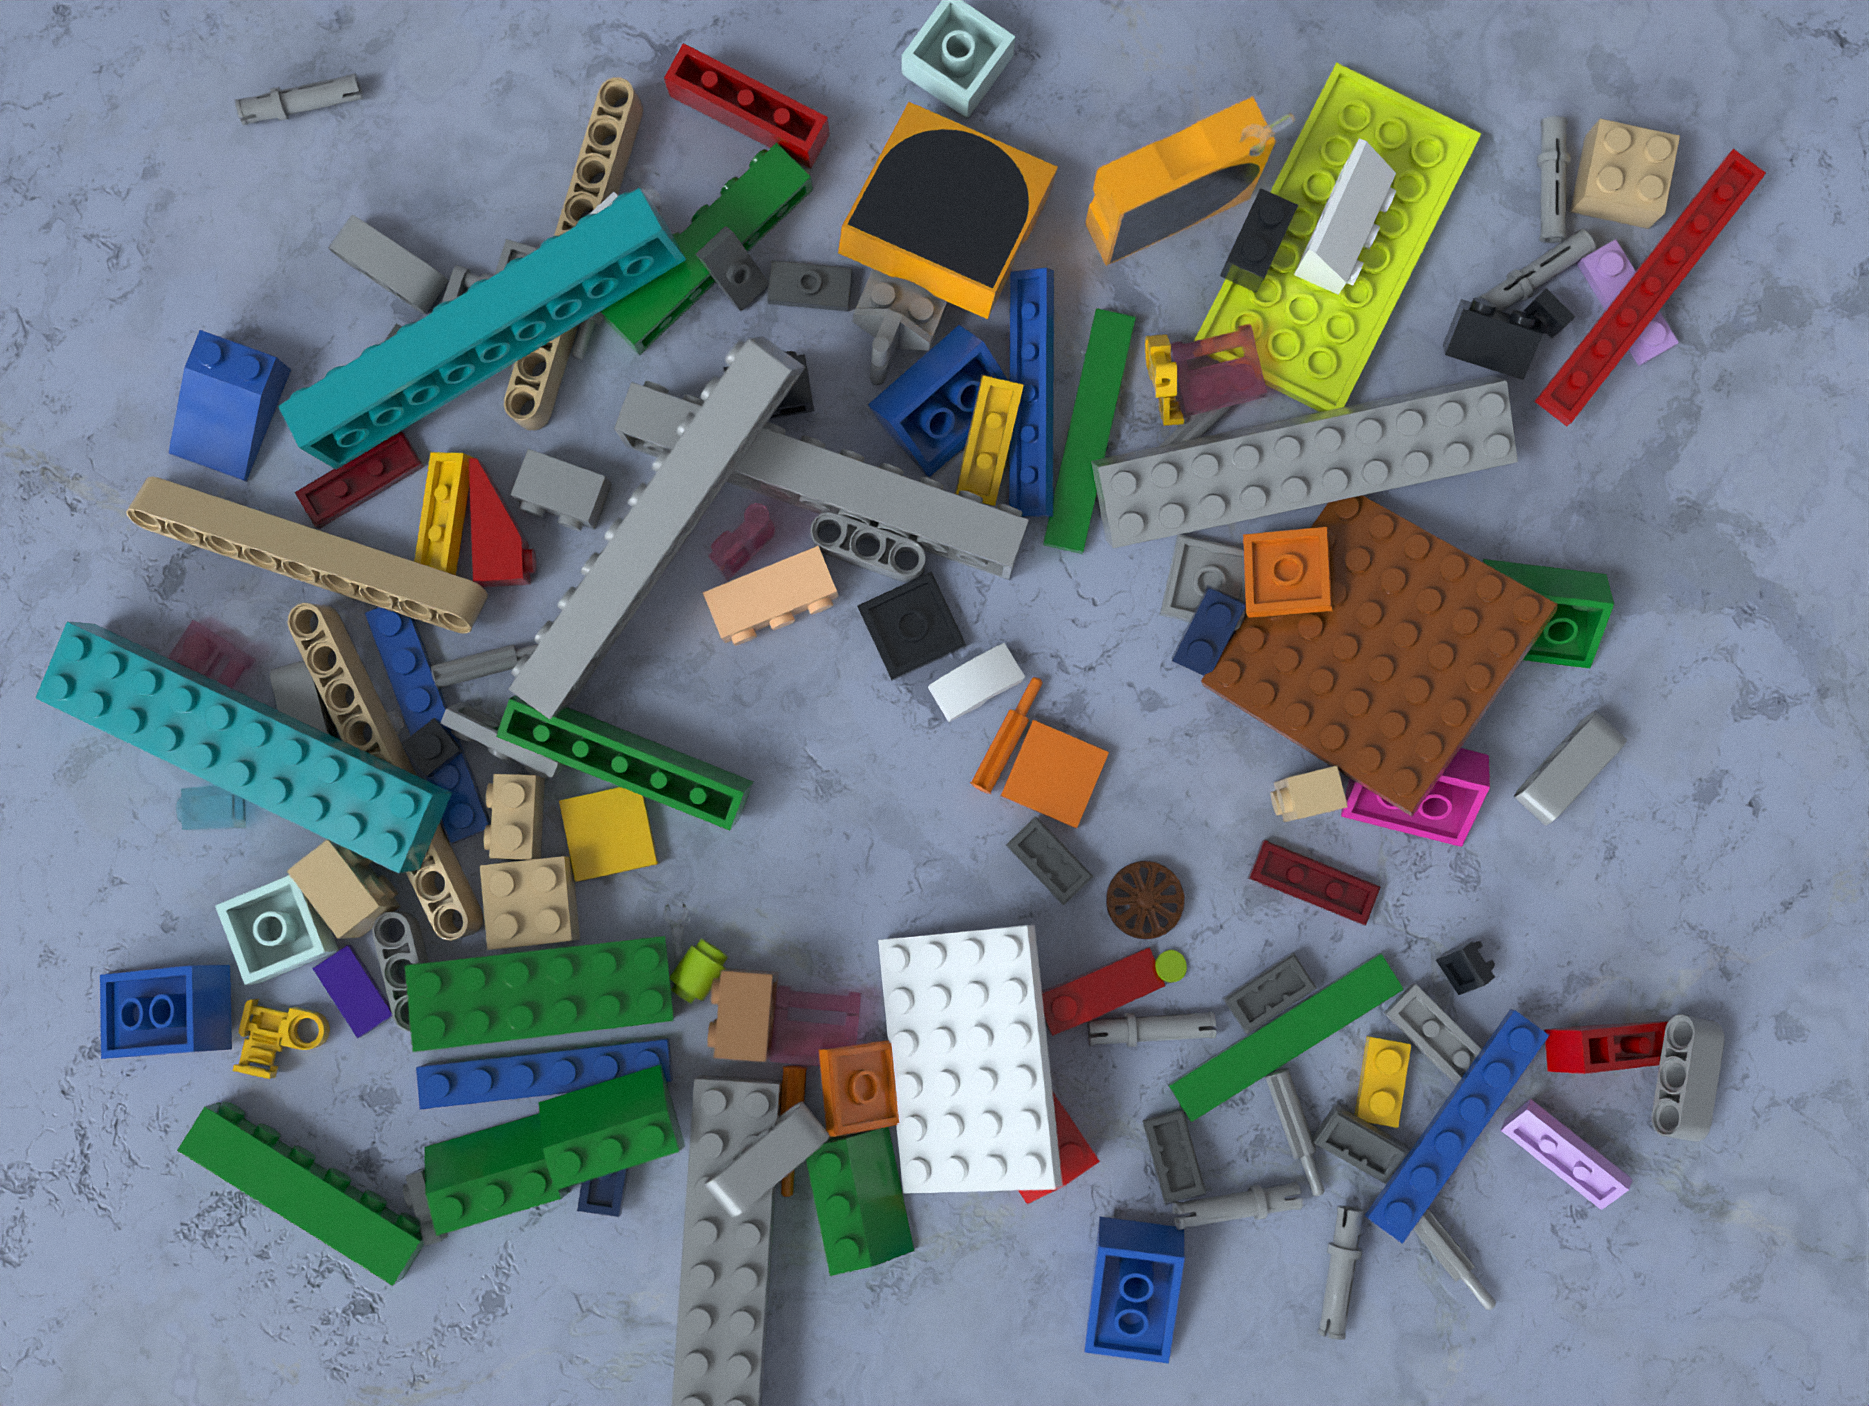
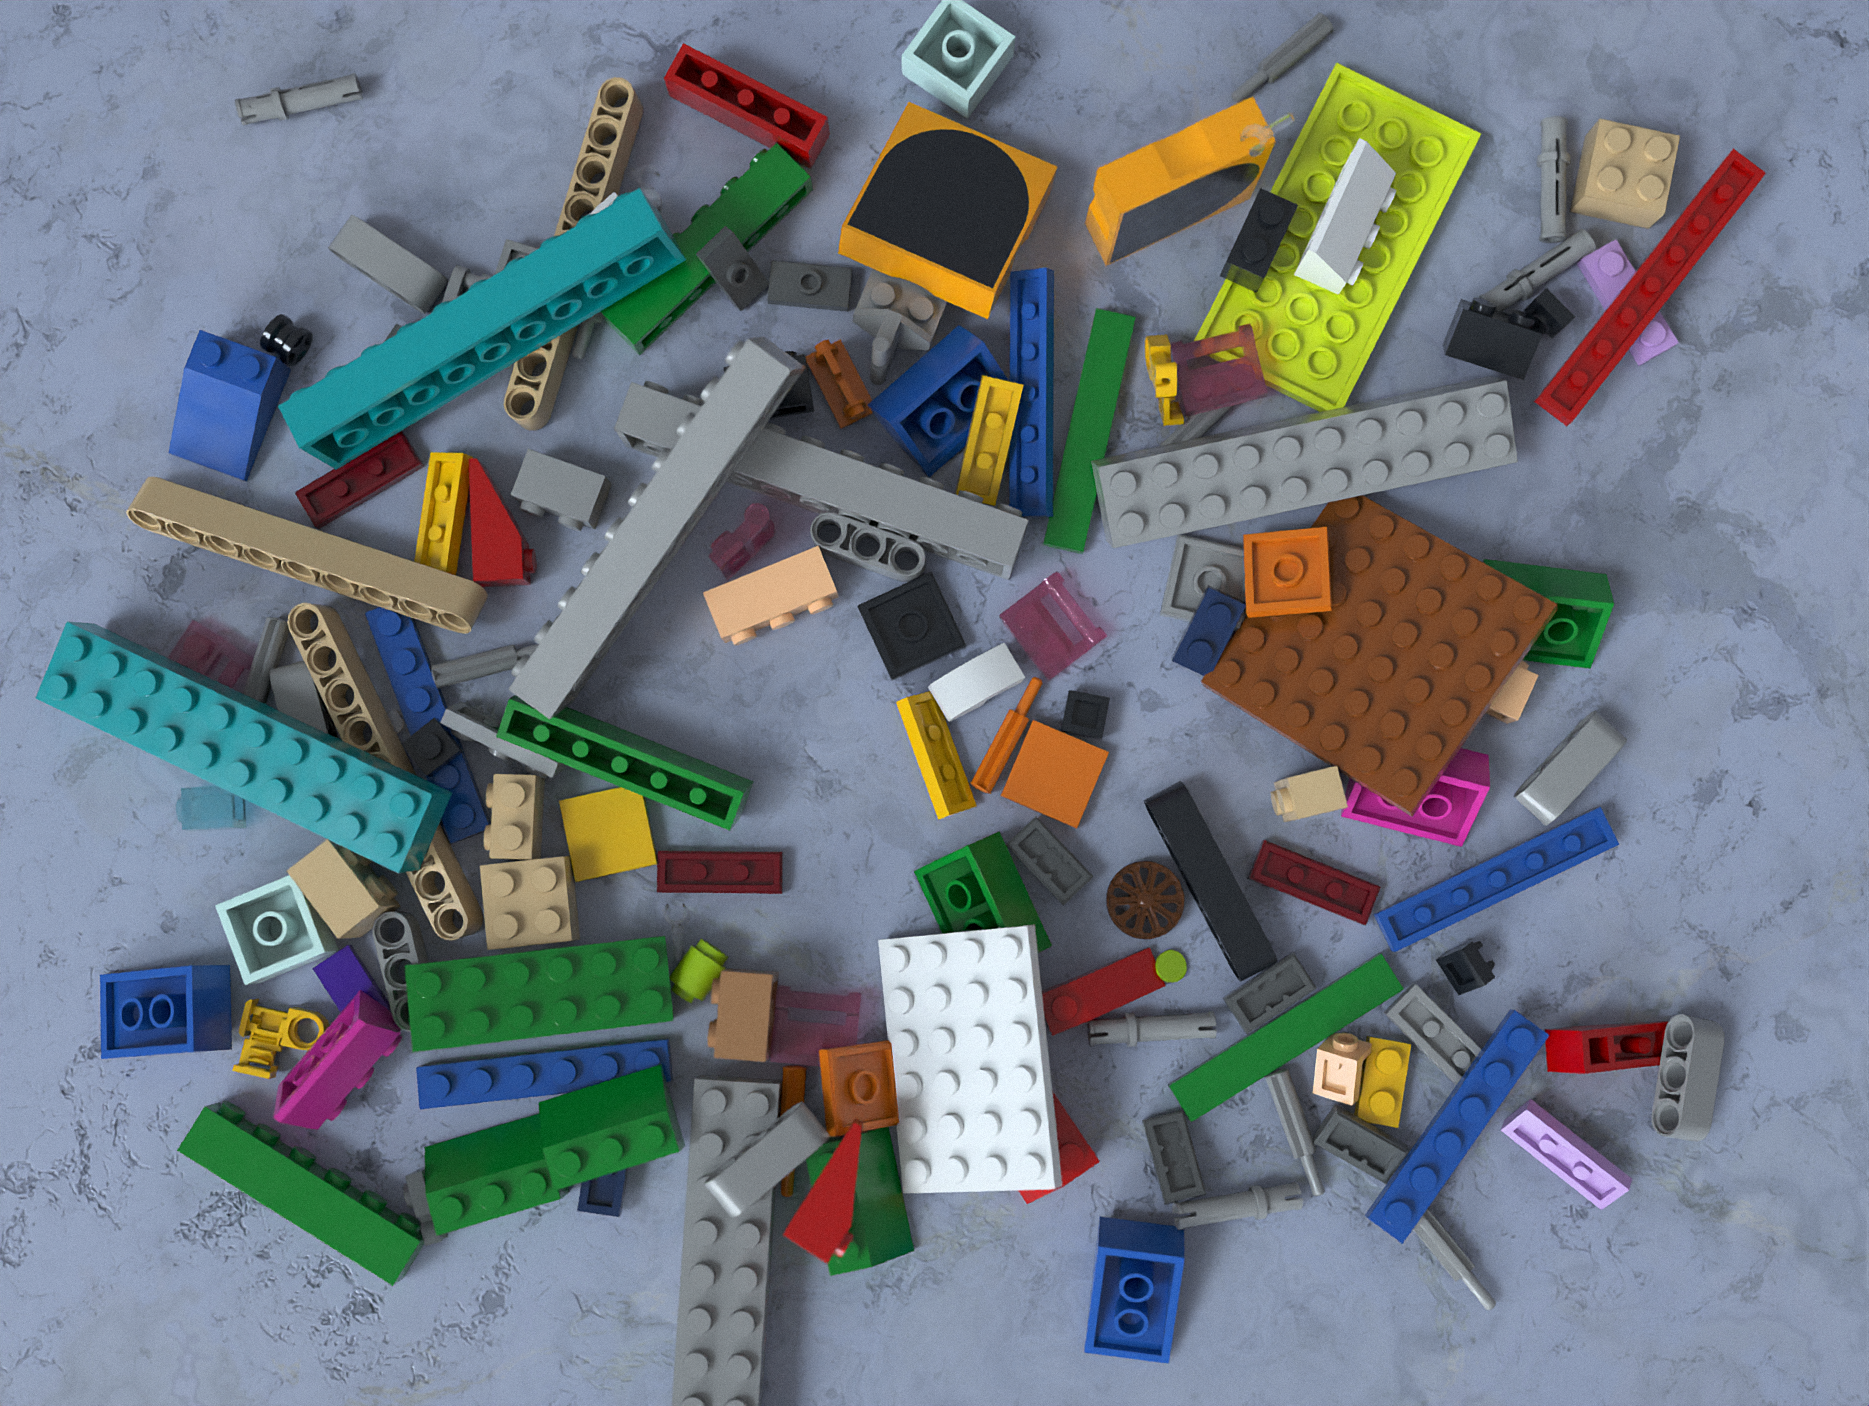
light grey pin [1318,1205,1365,1340] -> none
none -> light grey axle [243,617,289,704]
none -> black wheel [260,314,313,366]
none -> dark pink slope [273,990,402,1130]
none -> dark red tile [657,851,783,894]
none -> red slope [783,1118,863,1264]
none -> orange hinge [806,339,873,429]
none -> yellow plate [896,691,977,820]
none -> green slope [914,831,1052,953]
none -> clear pink plate [999,571,1107,682]
none -> black plate [1061,690,1110,740]
none -> black beam [1144,781,1278,982]
none -> light grey axle [1231,13,1334,103]
none -> light nougat bracket [1313,1033,1372,1106]
none -> blue plate [1373,807,1619,952]
none -> light nougat brick [1485,661,1539,724]

